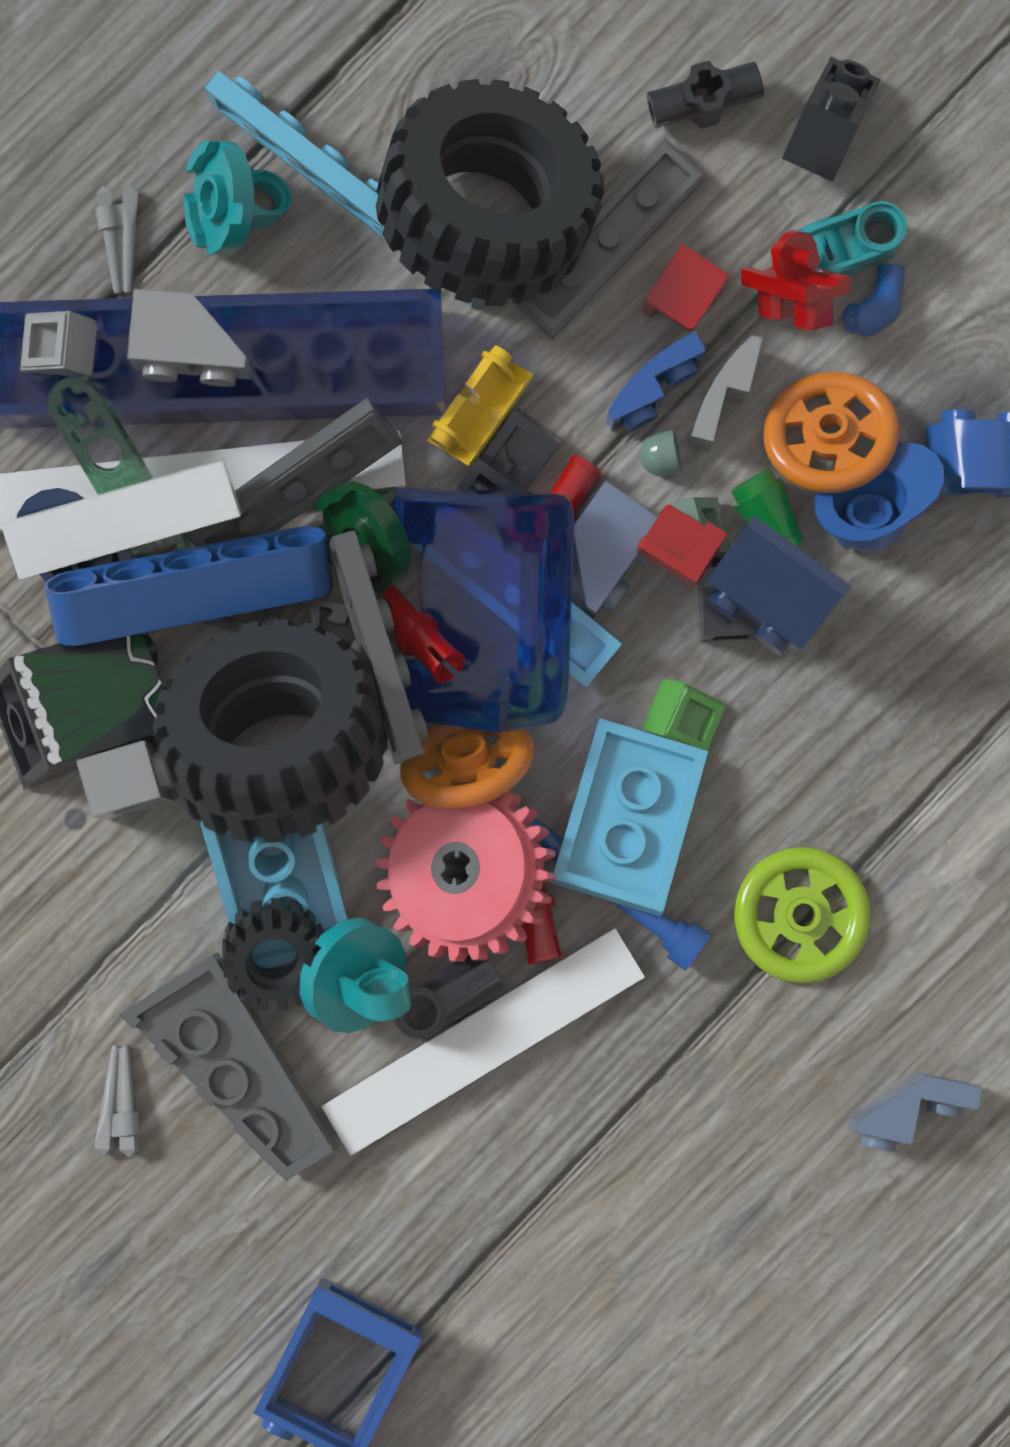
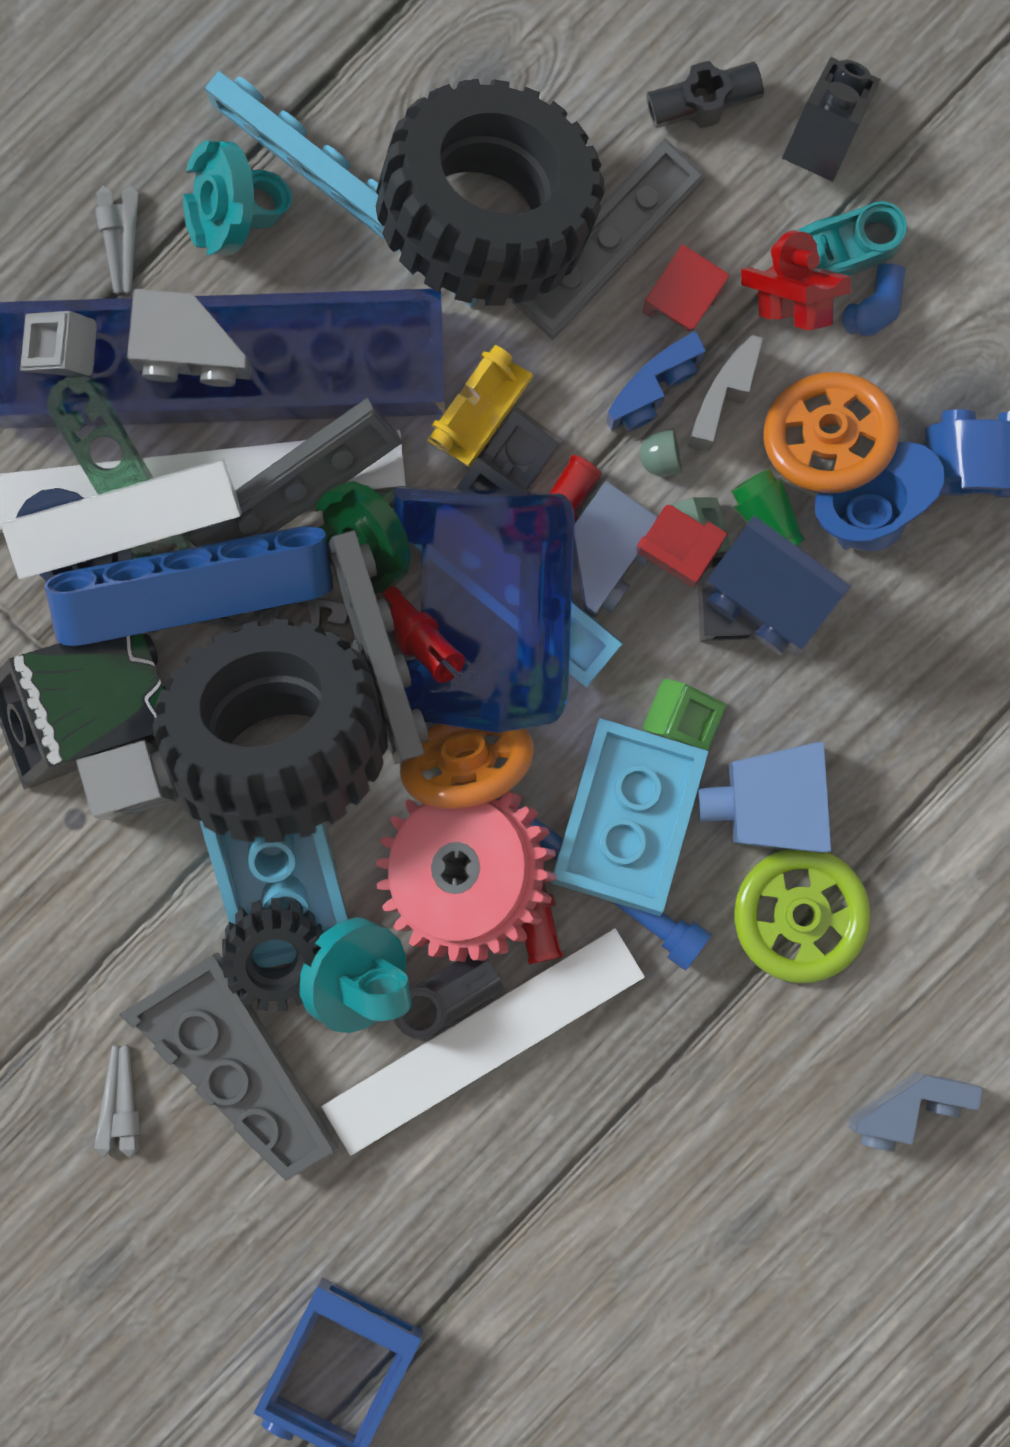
none -> medium blue torso [697,742,831,853]

